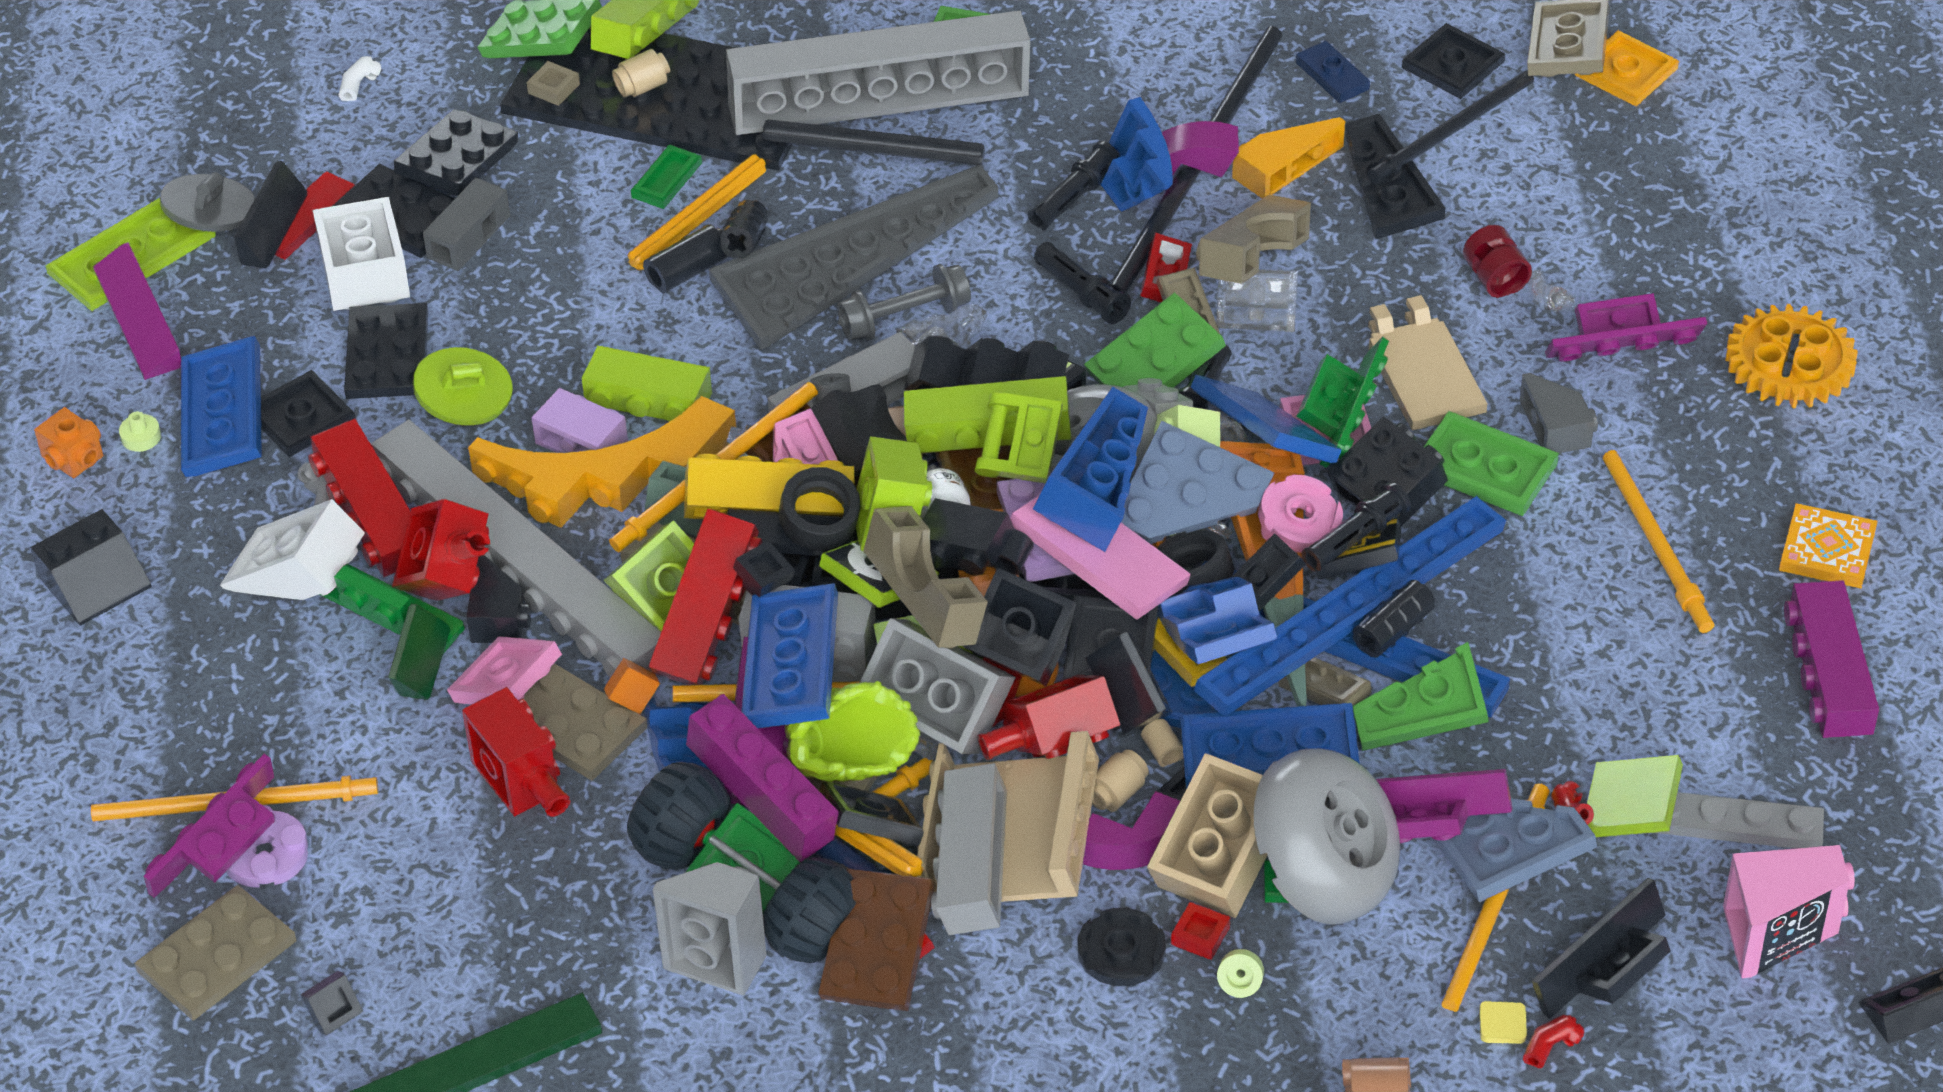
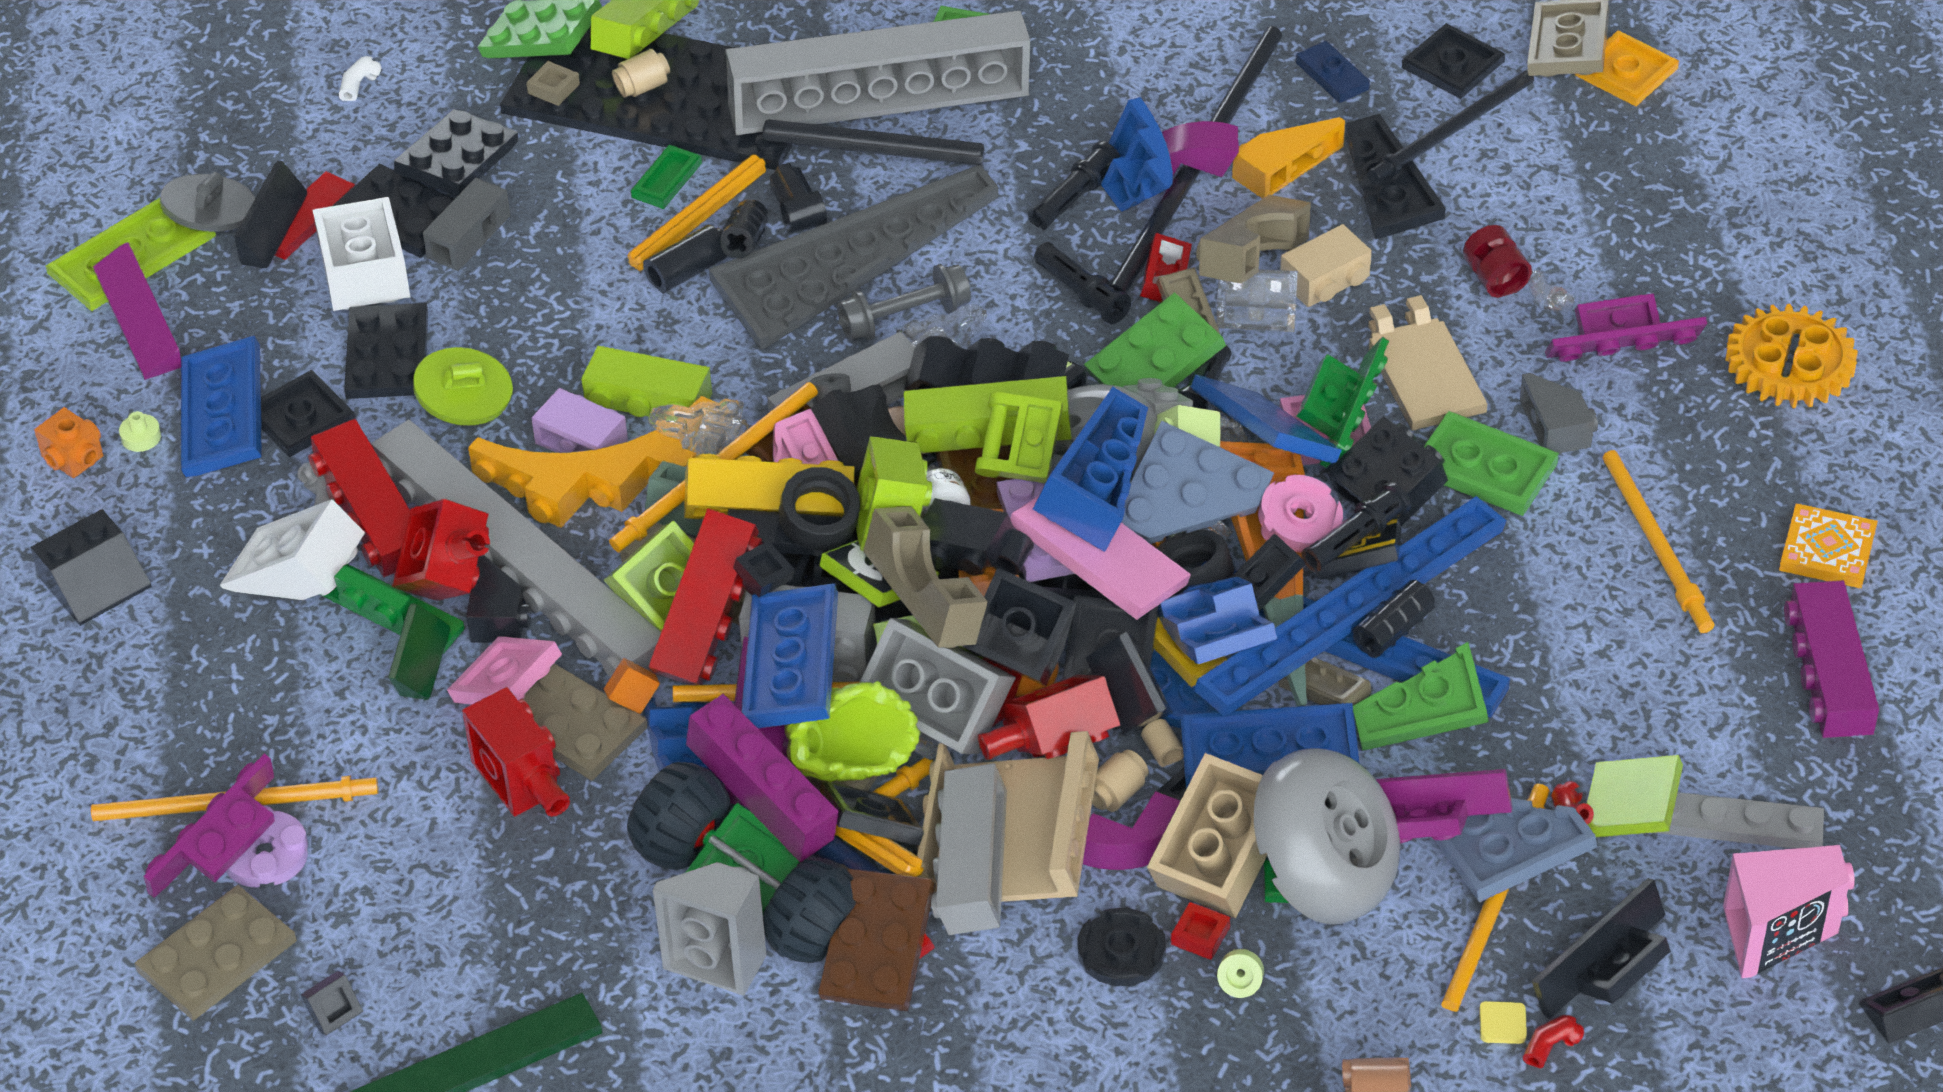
none -> clear rock [648,398,748,455]
none -> black piece [769,163,827,233]
none -> tan brick [1280,224,1371,307]

